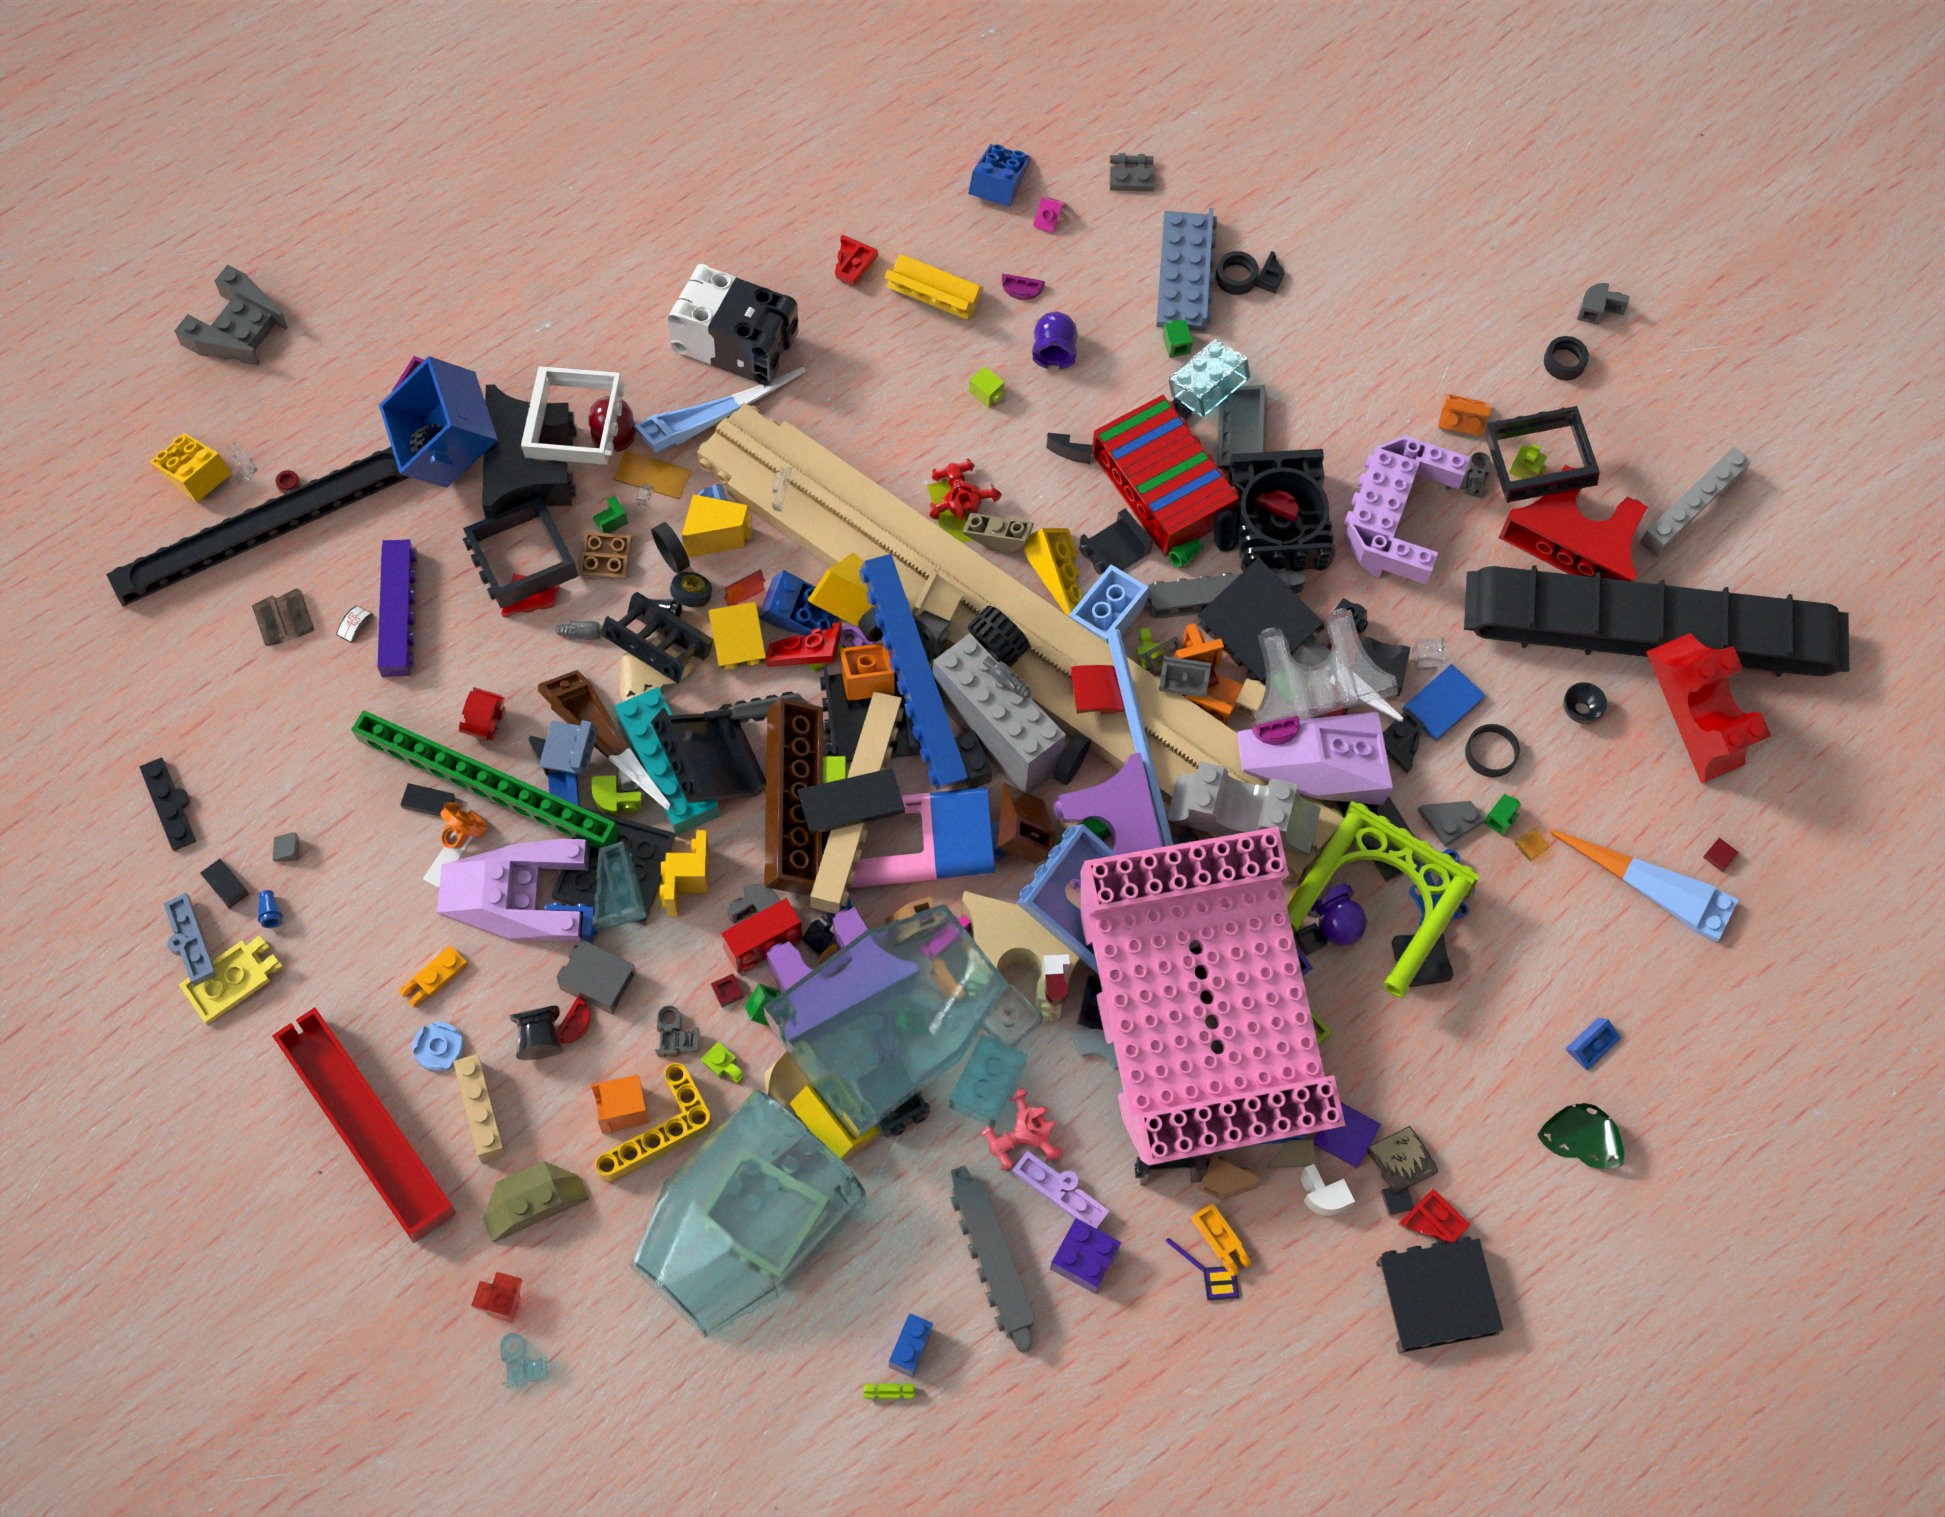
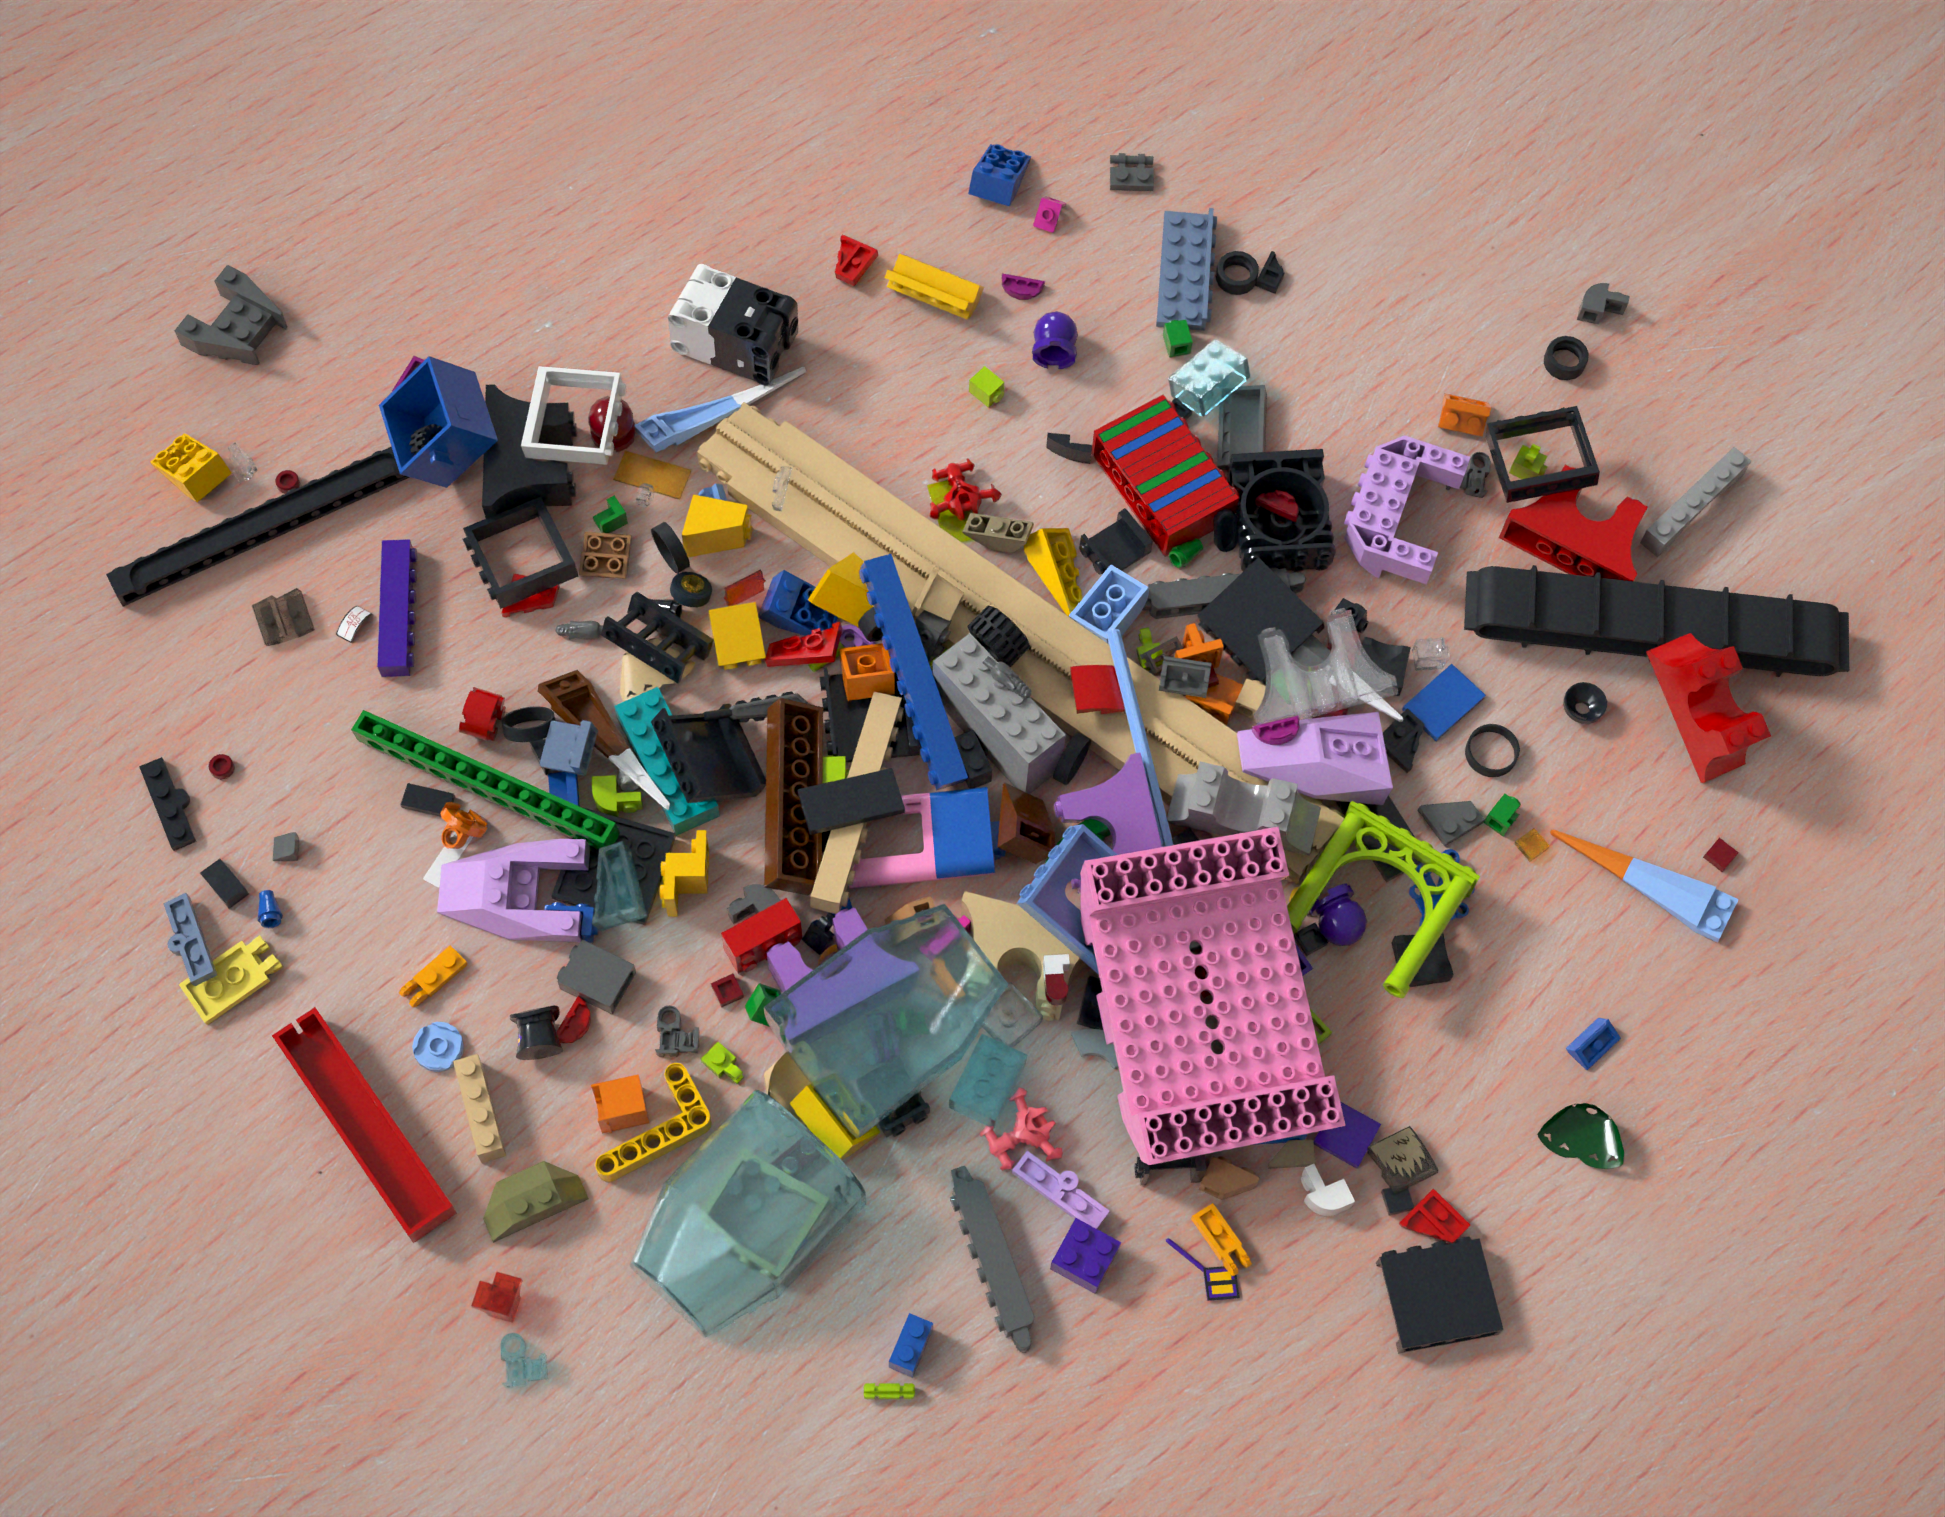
none -> dark red tile [208,754,235,780]
none -> black tyre [502,706,555,742]

